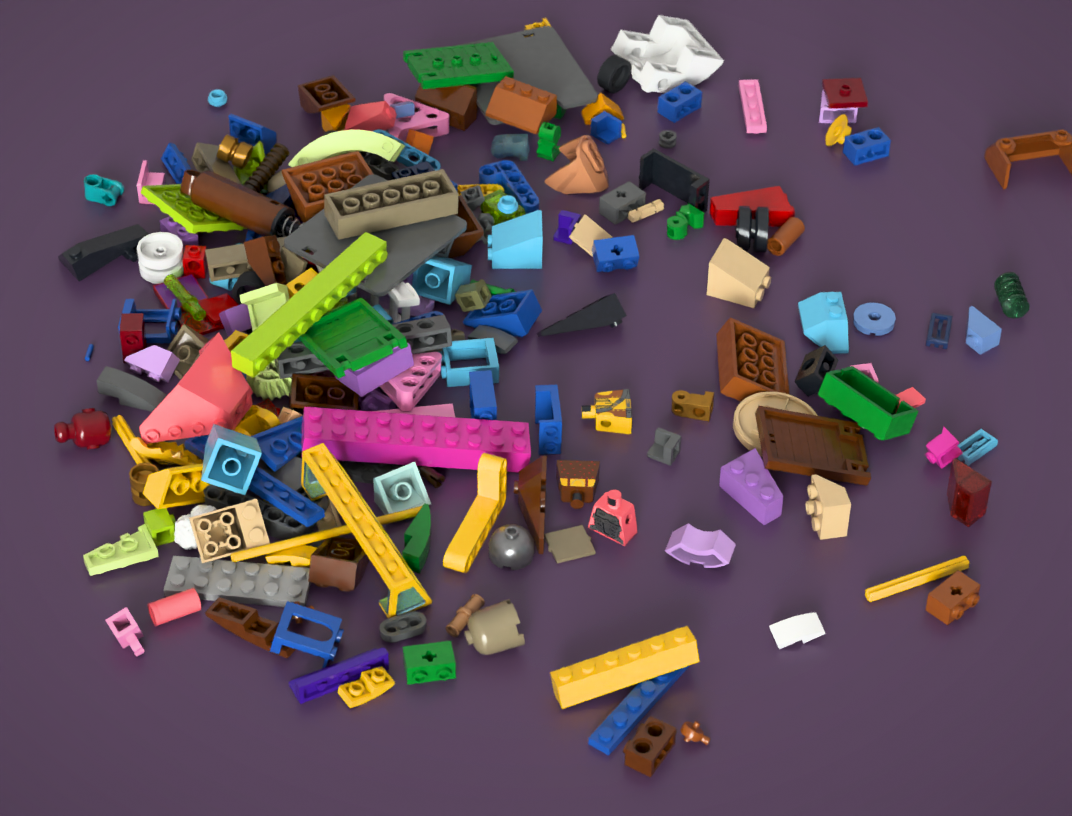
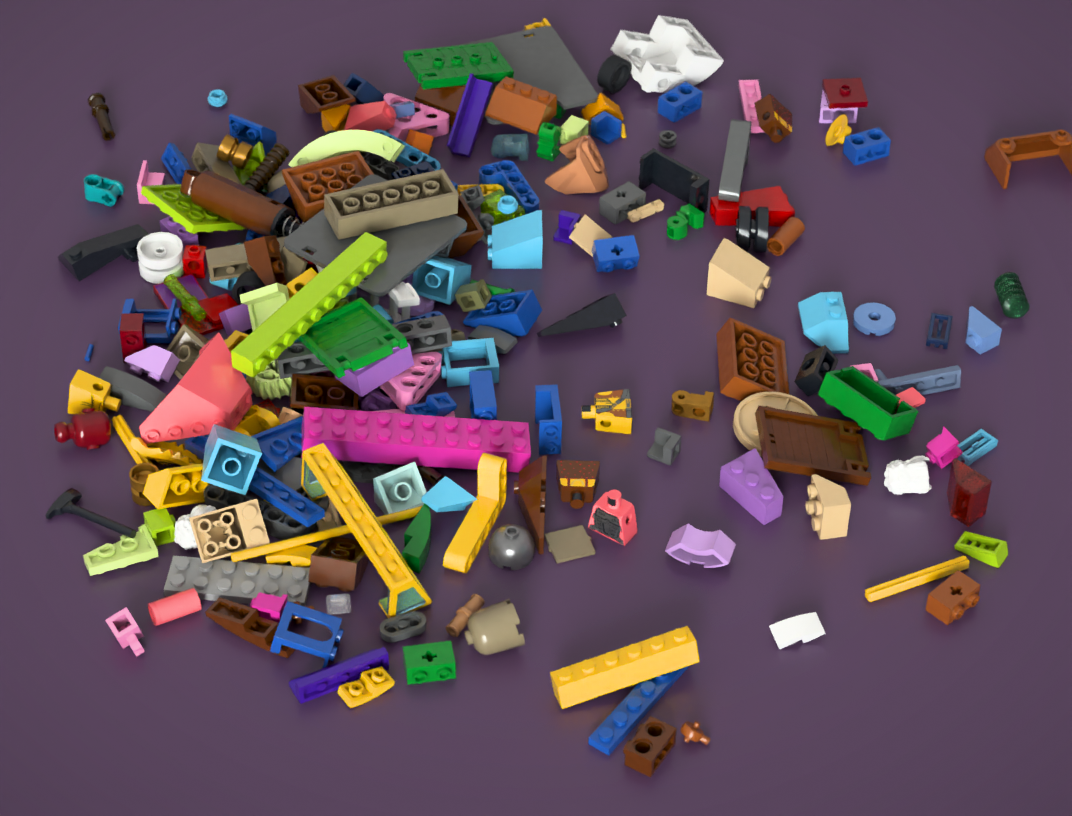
none -> black piece [46,488,137,539]
none -> yellow torso [68,369,121,414]
none -> dark brown pin [88,93,115,141]
none -> dark pink brick [250,592,288,623]
none -> clear slope [325,593,351,615]
none -> dark blue slope [343,73,384,105]
none -> blue slope [405,392,457,417]
none -> medium azure slope [421,476,477,512]
none -> dark purple panel [447,73,493,158]
none -> yellowish green brick [560,115,589,144]
none -> dark grey beam [718,119,751,202]
none -> reddish brown torso [754,94,792,143]
none -> sand blue piece [874,365,961,395]
none -> white hair [884,455,932,495]
none -> lime slope [954,531,1008,568]

